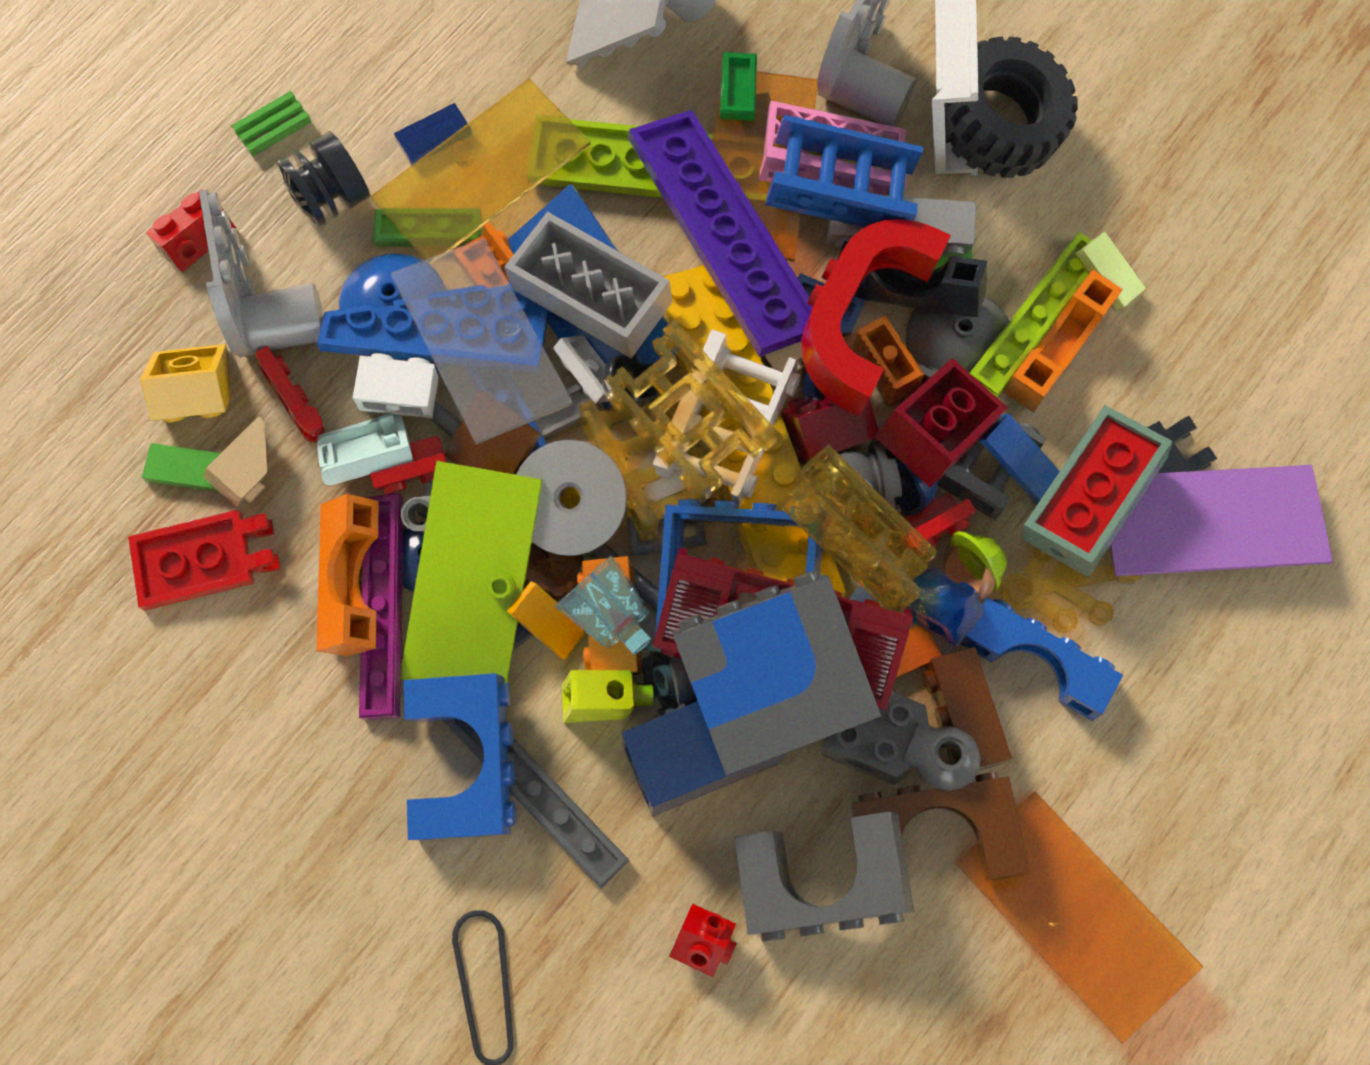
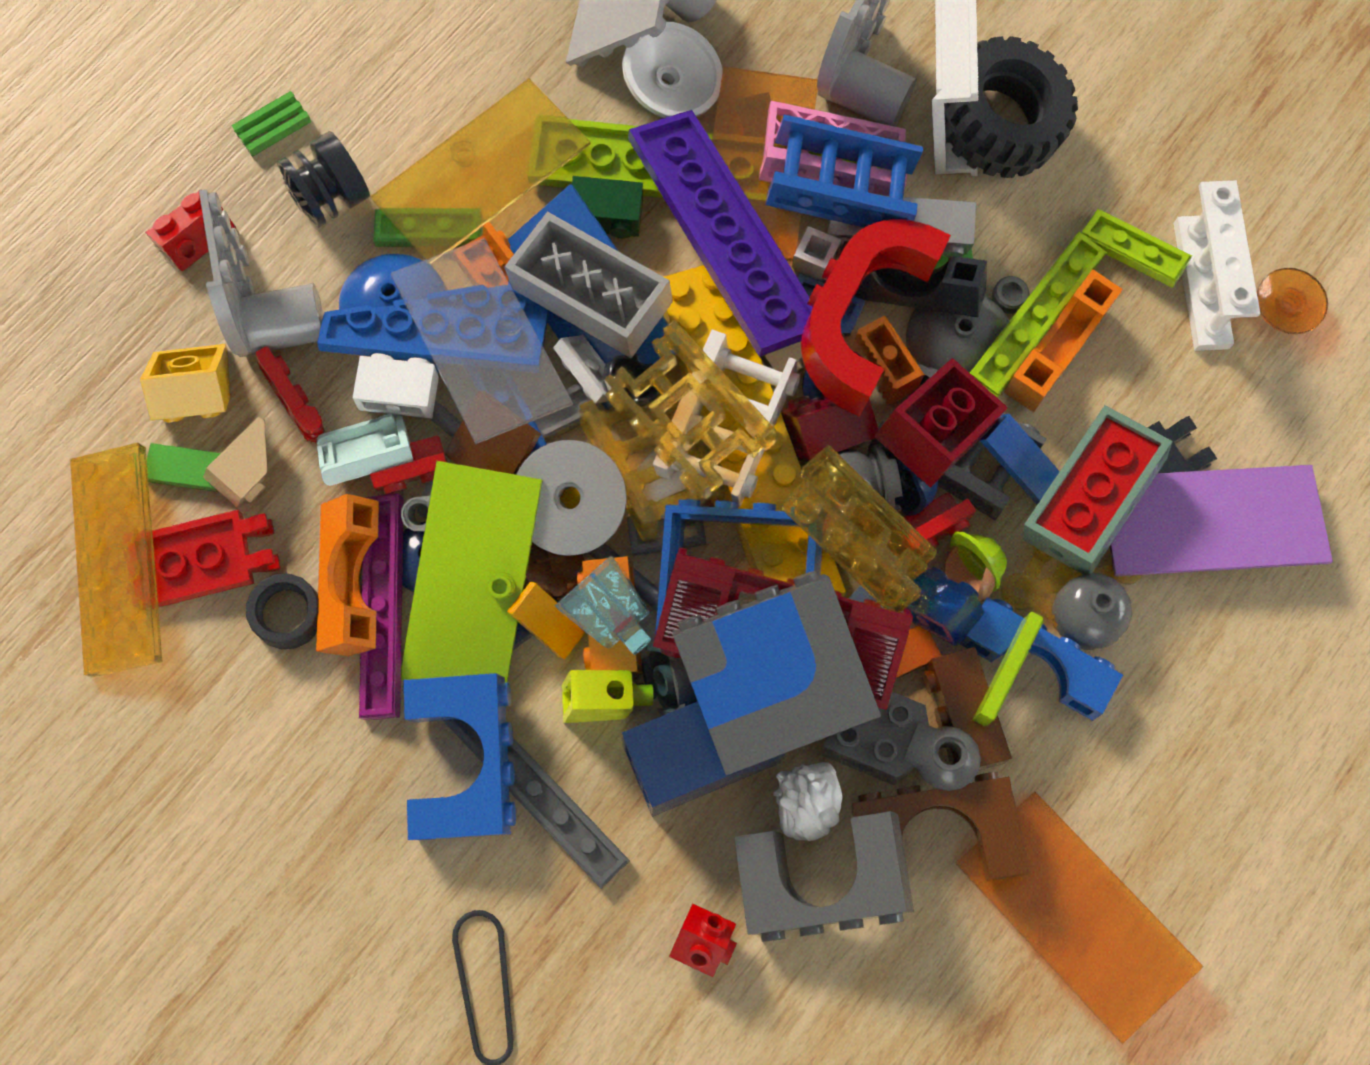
clear blue tile [394,103,473,167] -> none
green tile [720,52,757,121] -> none
yellowish green tile [1076,232,1146,311] -> none
none -> clear yellow plate [70,442,163,678]
none -> black tyre [246,573,318,650]
none -> dark green brick [572,176,643,239]
none -> white dish [622,22,723,118]
none -> white hair [773,762,843,841]
none -> white brick [792,226,841,283]
none -> lime tile [973,611,1044,726]
none -> dark grey tile [992,276,1030,314]
none -> dark grey cylinder [1052,573,1132,650]
none -> lime tile [1081,209,1192,288]
none -> white fence [1173,180,1260,351]
none -> clear orange dish [1257,268,1328,334]

